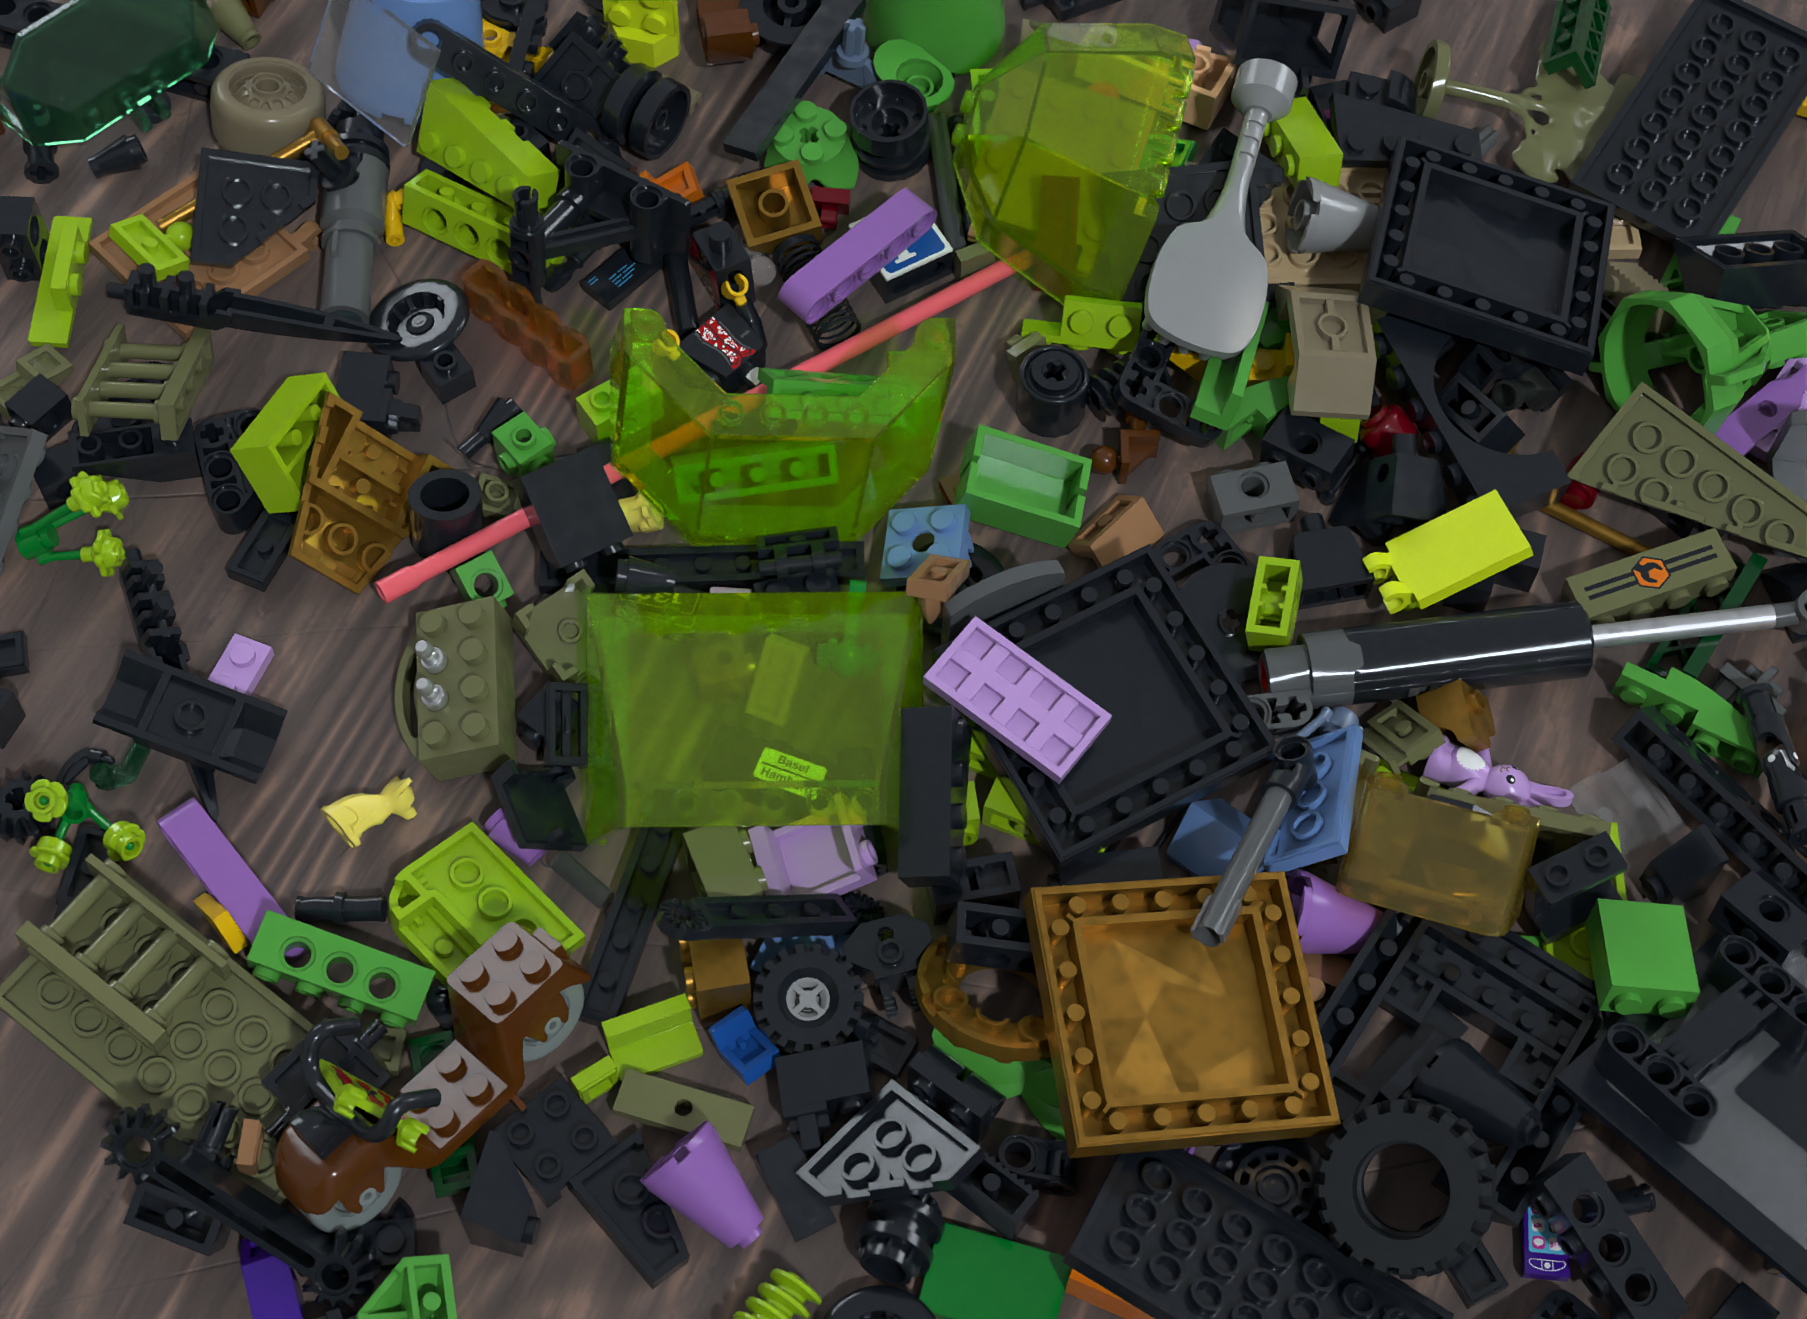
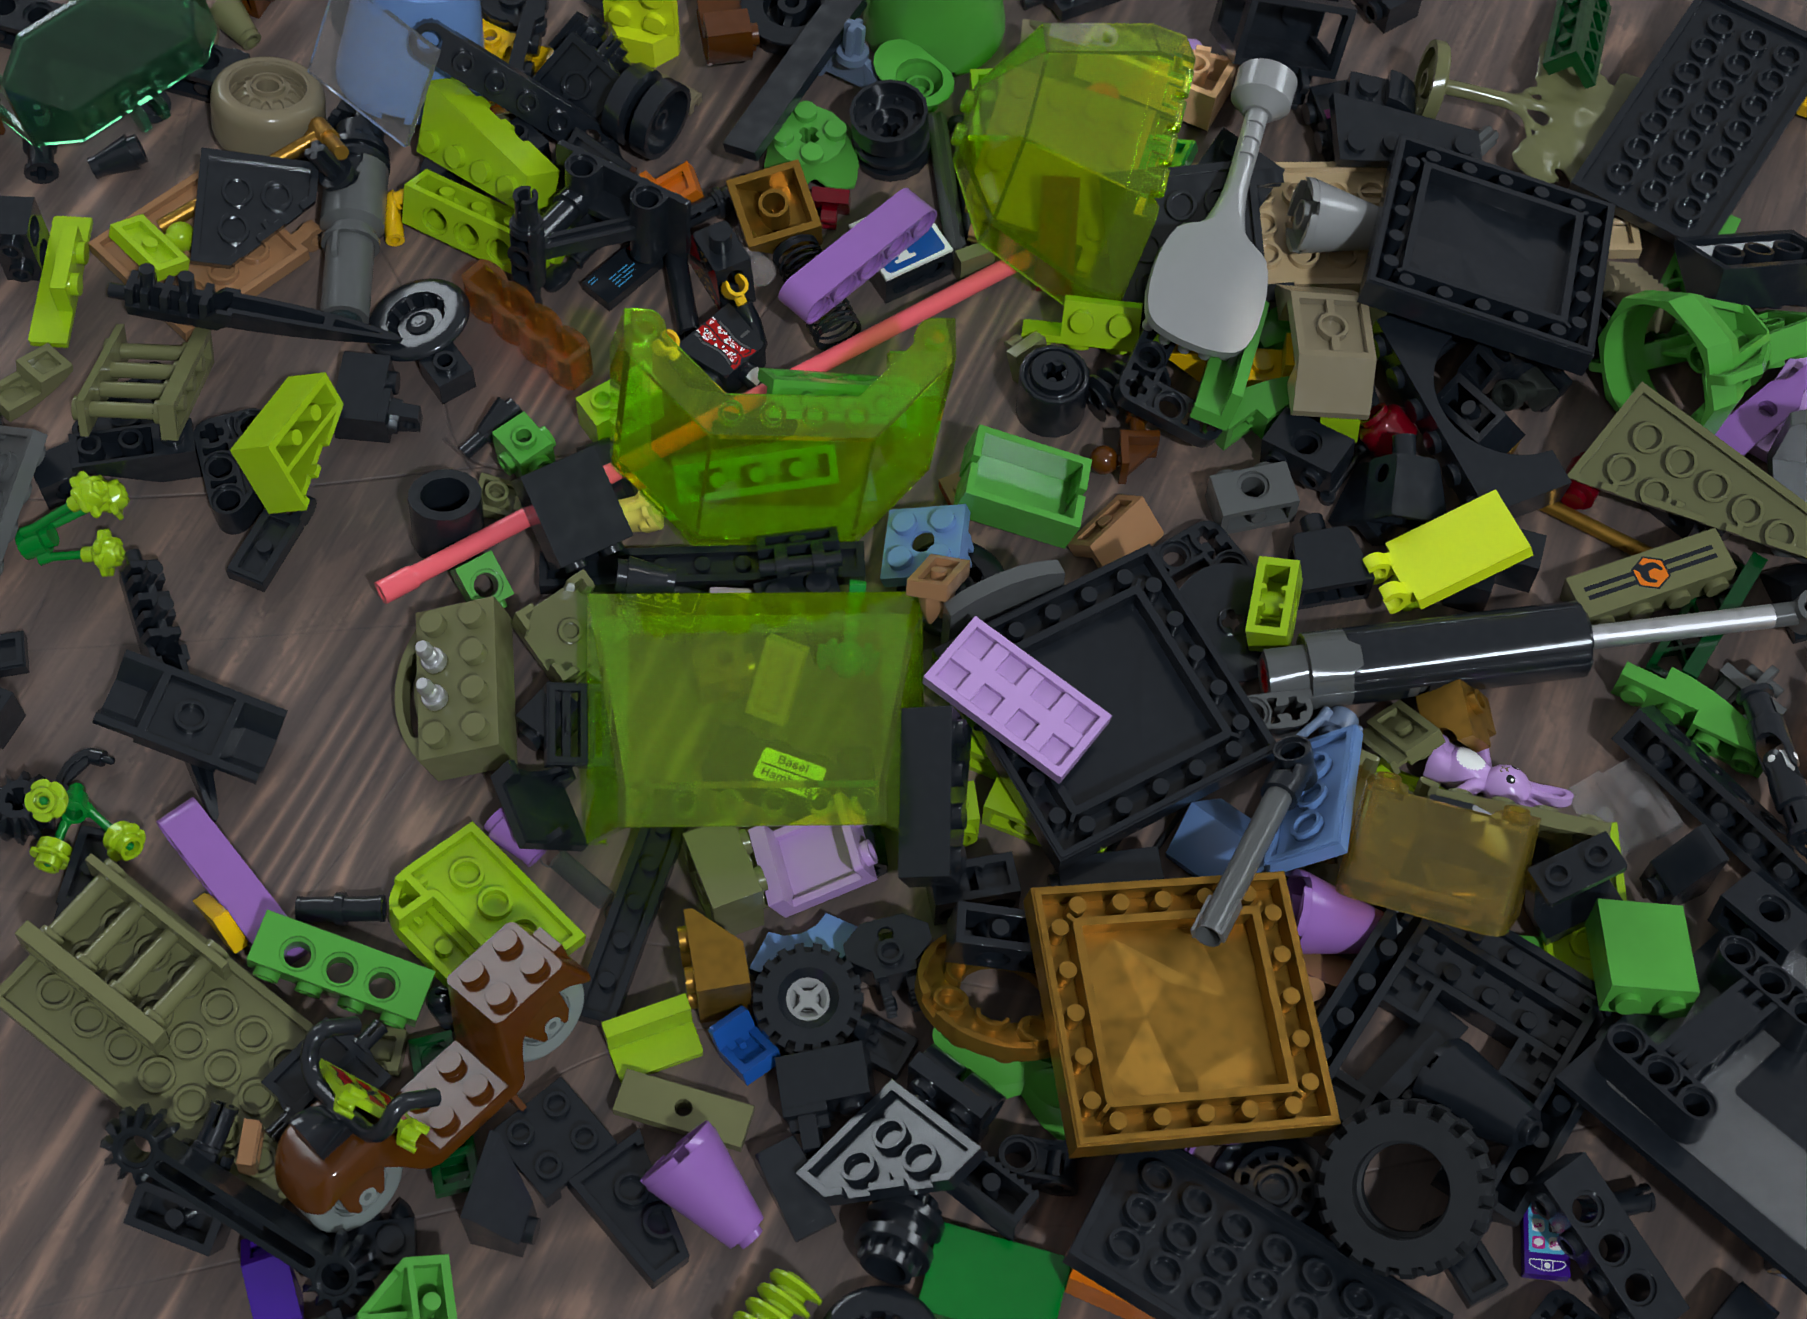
black brick [4,373,73,442] -> none
clear green arm [89,742,151,791] -> none
lavender plate [208,633,275,696] -> none
pearl gold wedge [288,392,455,594] -> none
light yellow animal [320,776,417,848] -> none
lime tile [570,1055,620,1105] -> none
black plate [656,893,885,941] -> none
lime brick [1262,97,1343,189] -> none

